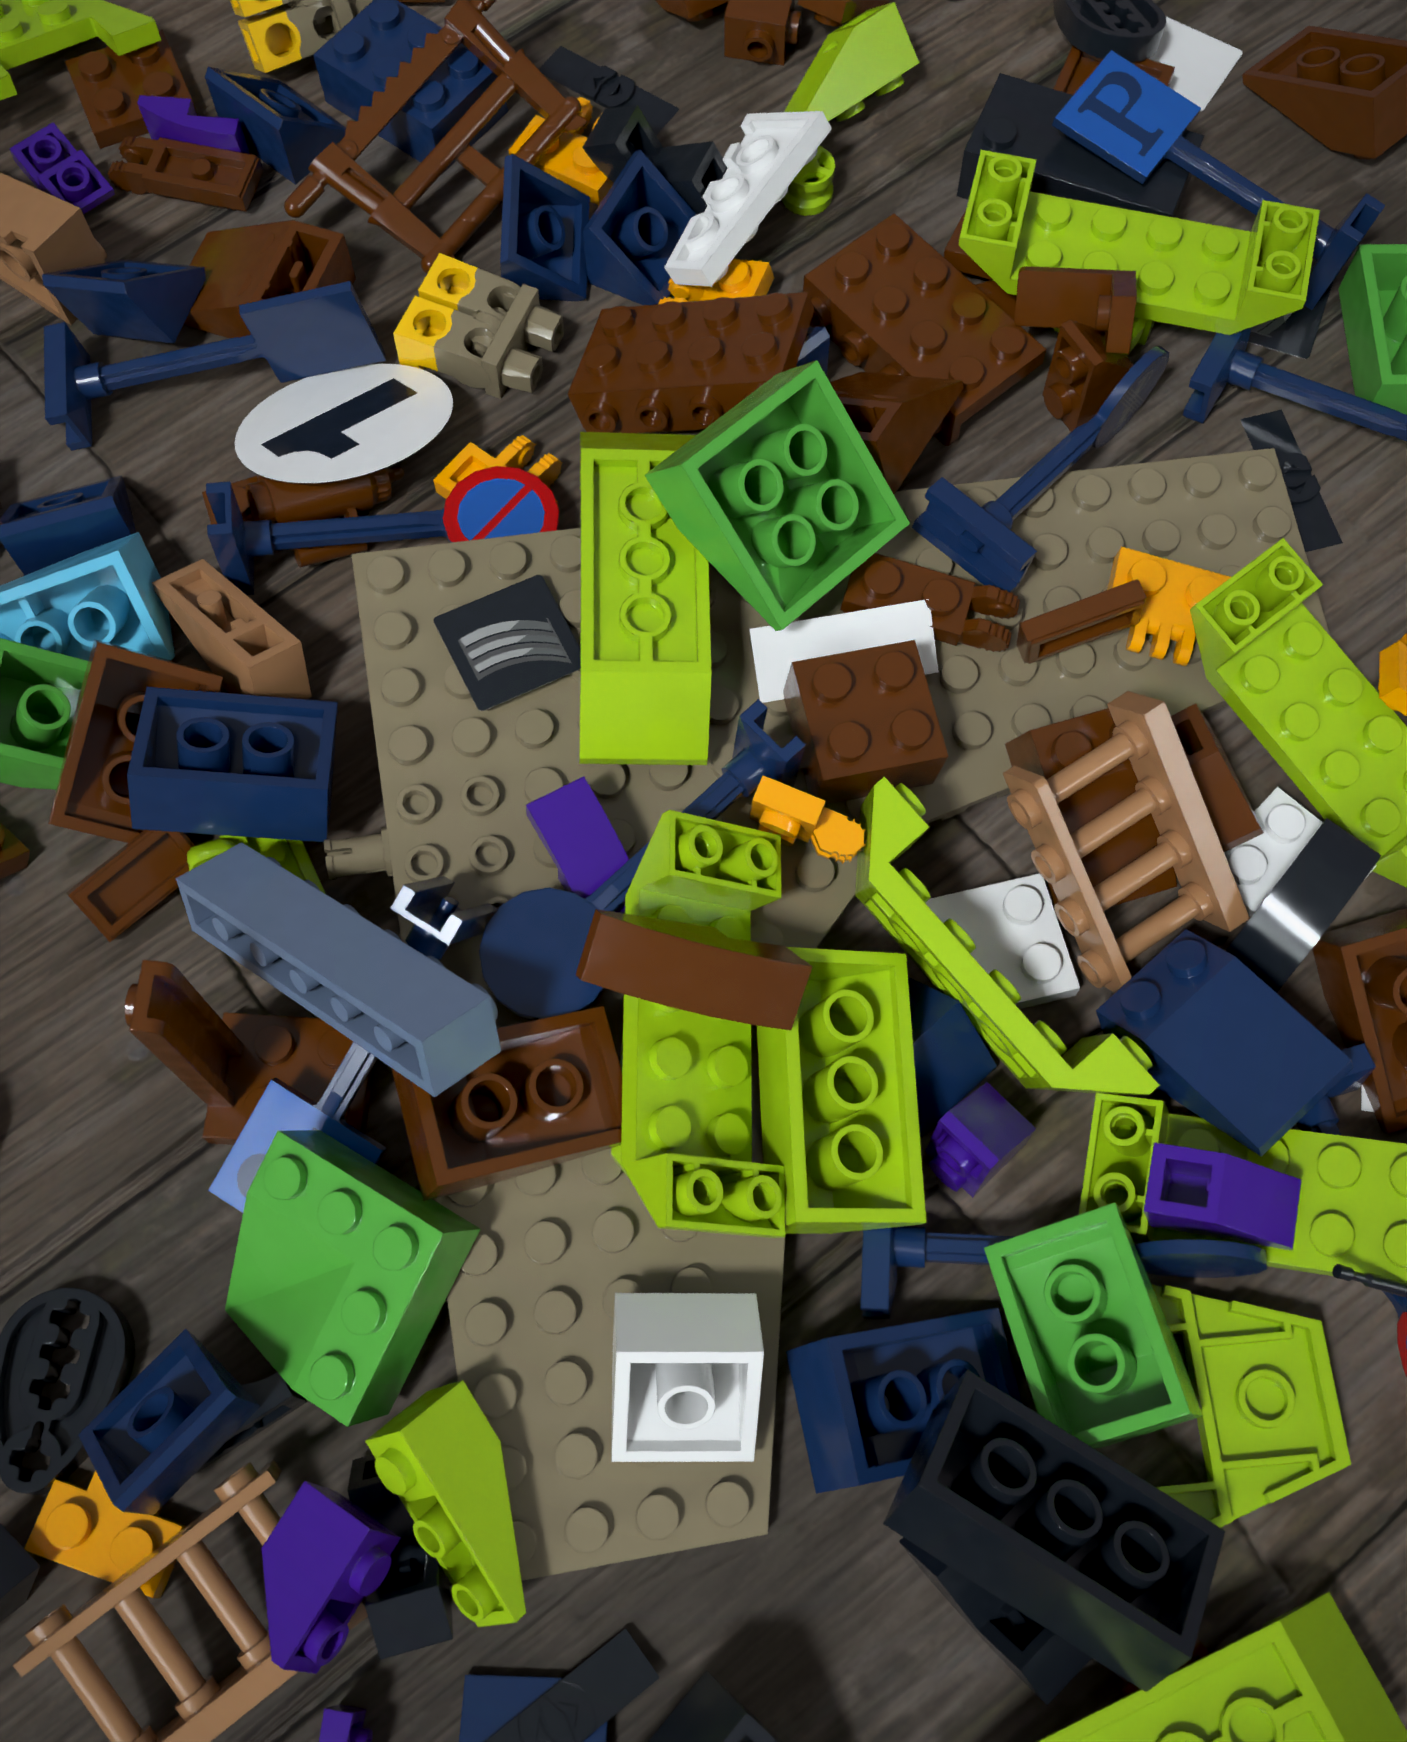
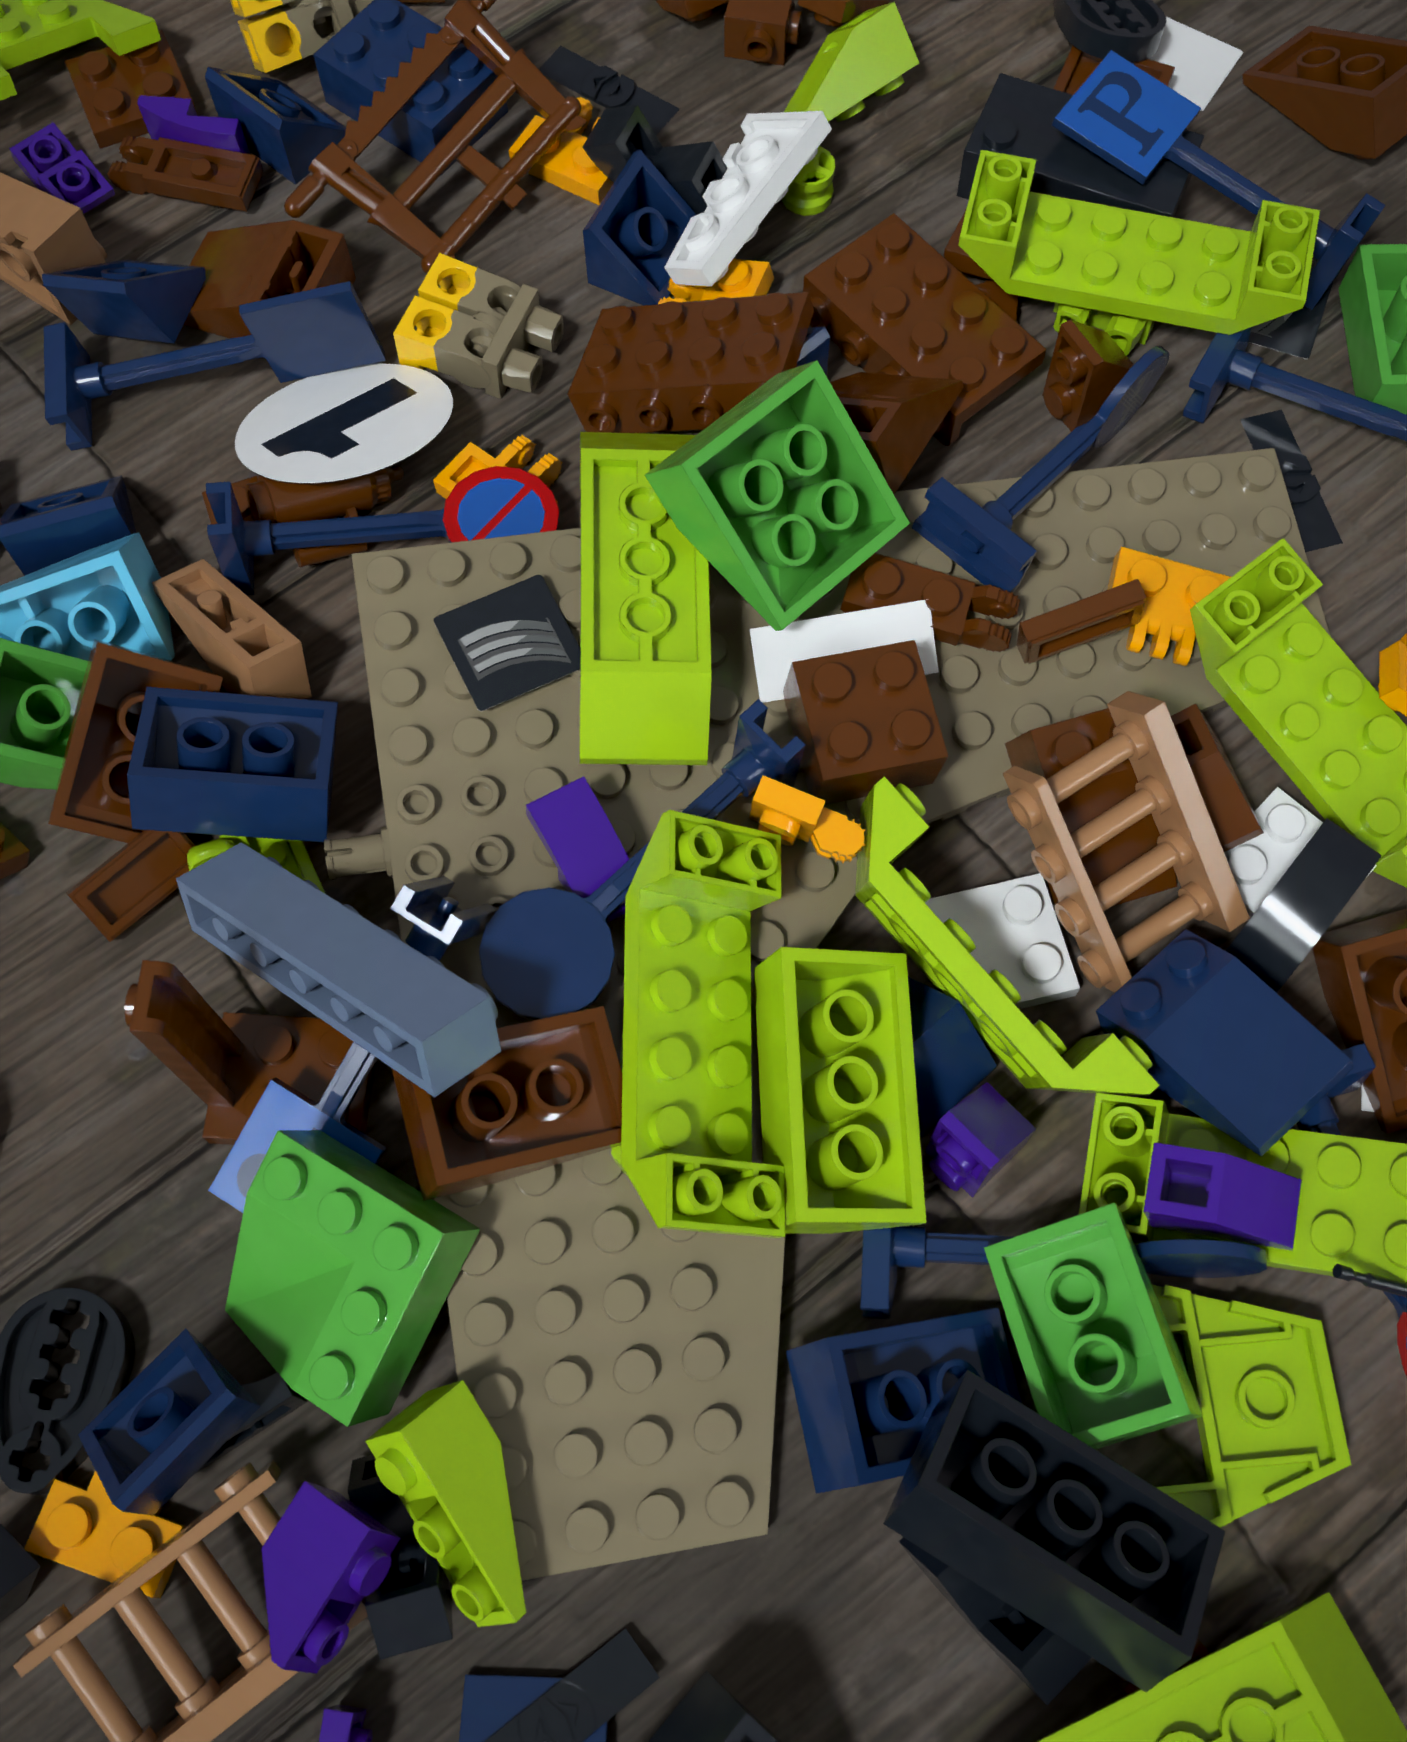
dark blue slope [500,154,590,301] -> none
reddish brown slope [575,909,813,1030] -> none
white slope [611,1293,764,1462] -> none
reddish brown bracket [1014,266,1137,354] -> none

